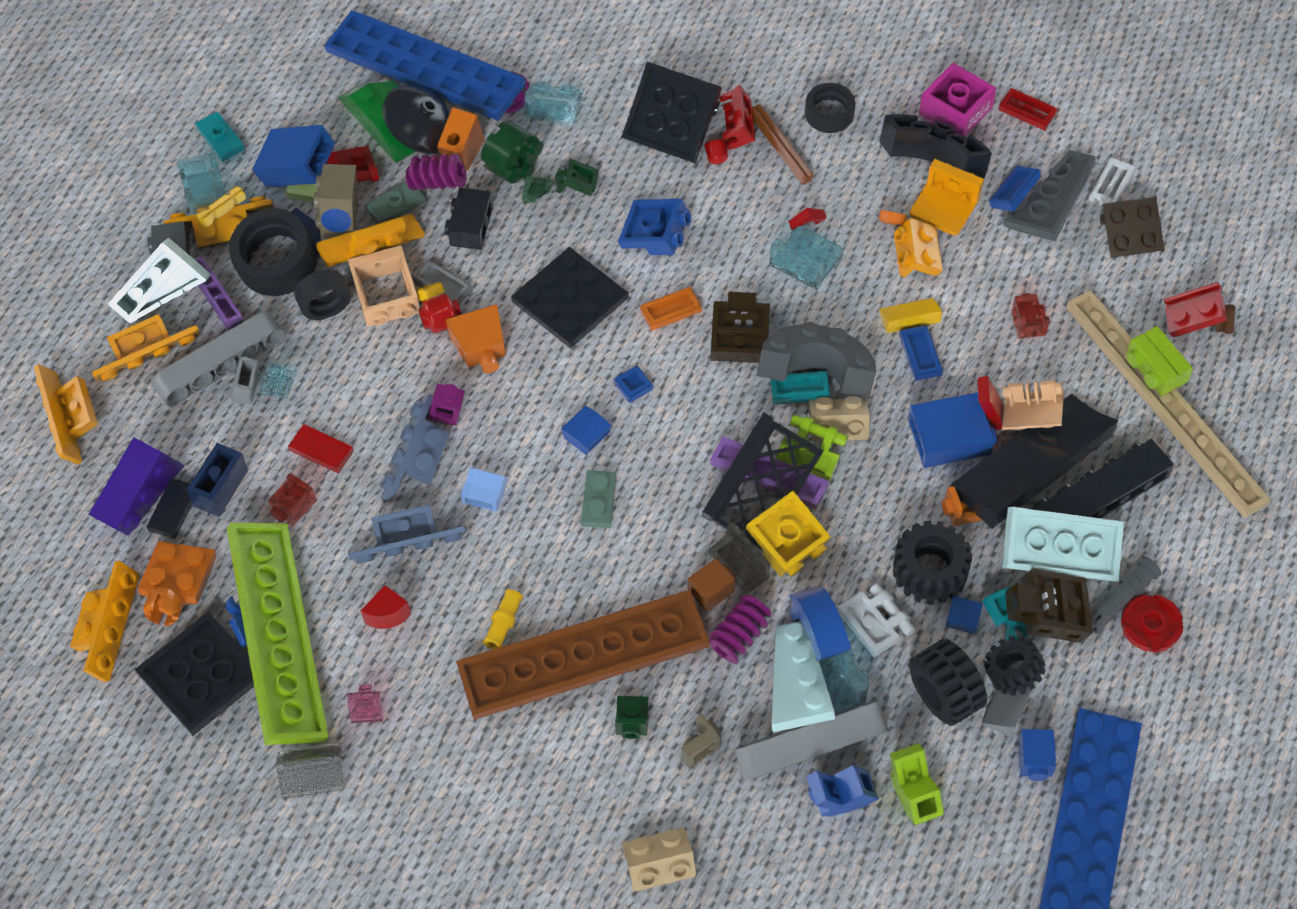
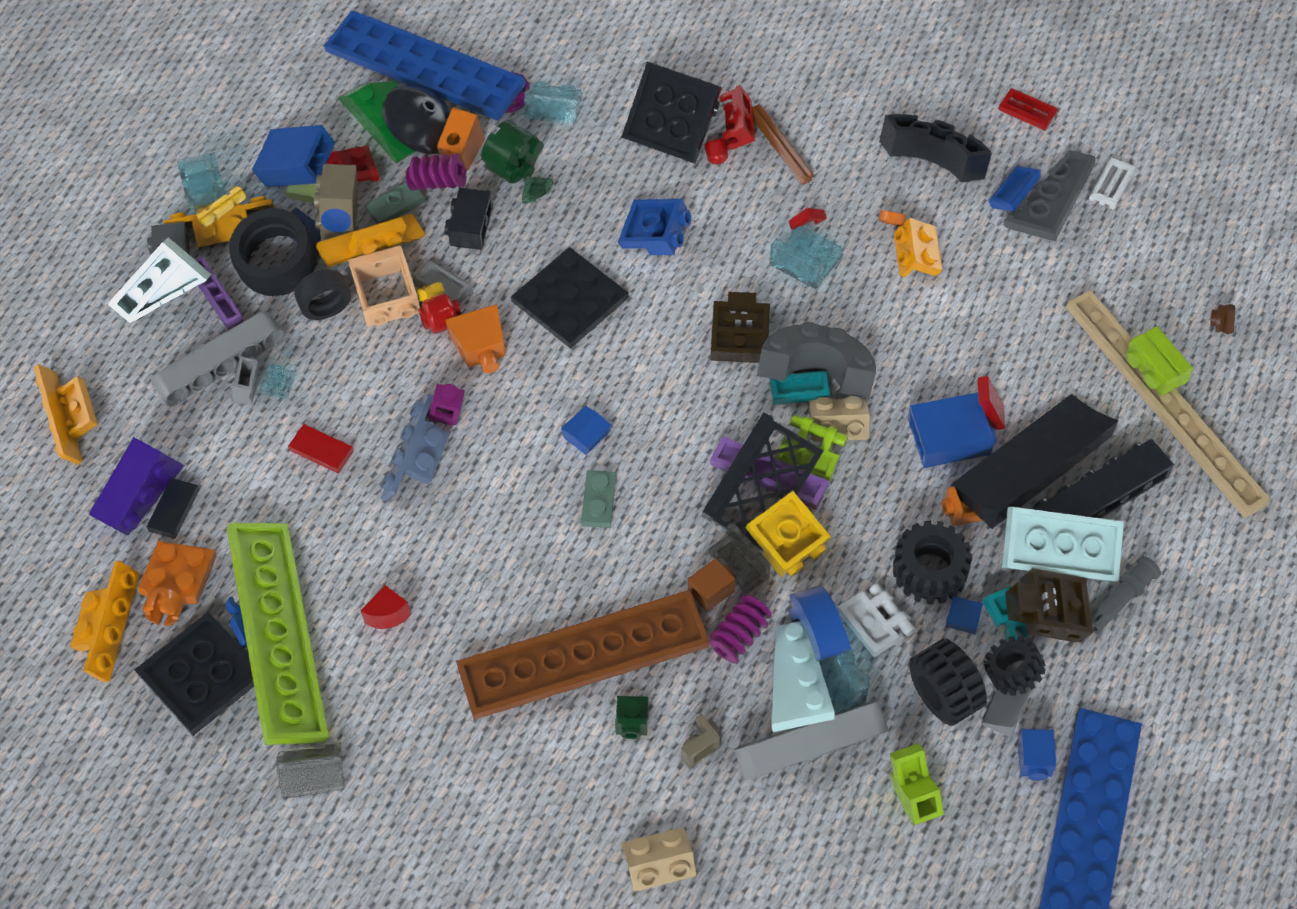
light orange bracket [92,314,200,382] -> none
dark blue brick [187,443,248,517] -> none
teal plate [195,111,245,162] -> none
clear red brick [268,473,317,526] -> none
clear pink tile [347,684,383,723] -> none
sand blue bracket [348,504,467,564] -> none
light blue piece [461,468,508,512] -> none
yellow pin [483,589,523,650] -> none
dark green bracket [554,158,599,196] -> none
blue tile [614,365,653,403] -> none
orange tile [640,287,702,331] -> none
black tyre [805,82,856,133] -> none
blue brick [806,765,879,817] -> none
yellow slope [879,298,942,333] -> none
blue tile [899,325,943,381] -> none
light orange bracket [910,159,984,236] -> none
dark pink brick [919,63,996,136] -> none
light nougat hinge [1002,380,1064,430] -> none
clear red brick [1011,293,1050,339] -> none
dark brown hinge [1100,197,1165,258] -> none
red tile [1121,594,1184,653] -> none
red plate [1164,281,1227,337] -> none

